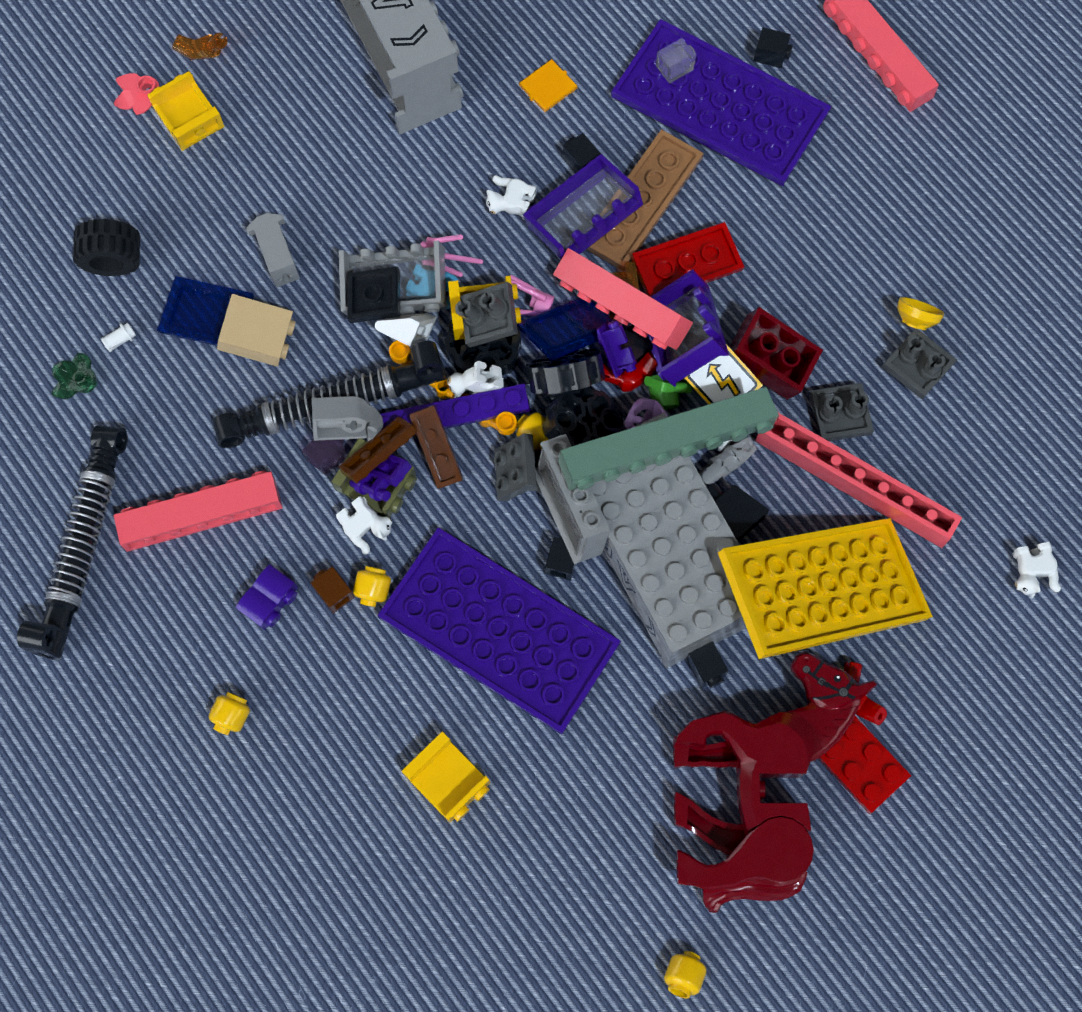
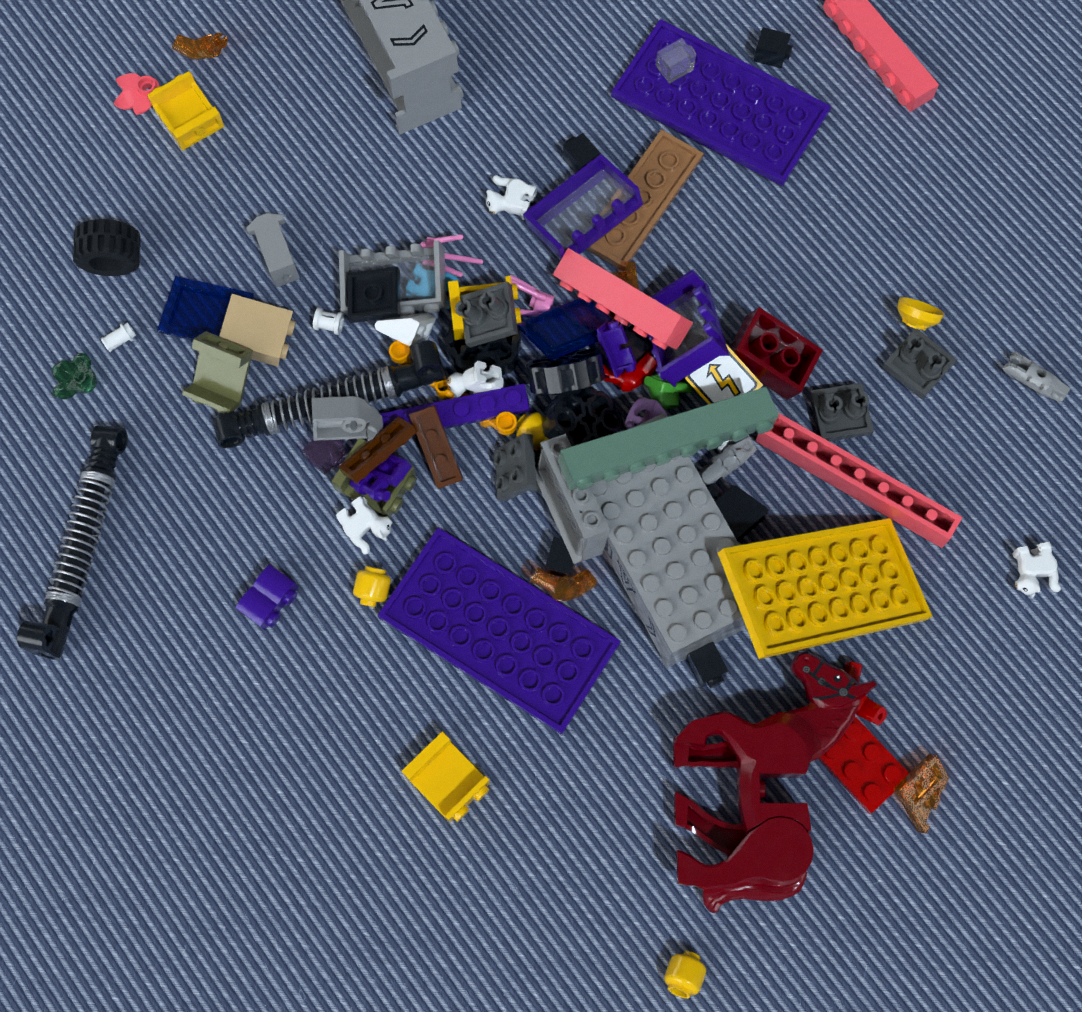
coral brick [113,471,283,552] -> none
yellow head [208,692,250,735] -> none
reddish brown brick [310,567,355,614] -> none
light orange piece [519,59,578,112] -> none
red plate [631,222,744,297] -> none
none -> olive panel [182,331,253,413]
none -> white bush [313,307,344,335]
none -> clear orange arm [530,567,597,601]
none -> clear orange wing [894,754,949,834]
none -> light grey hinge [1002,352,1070,403]

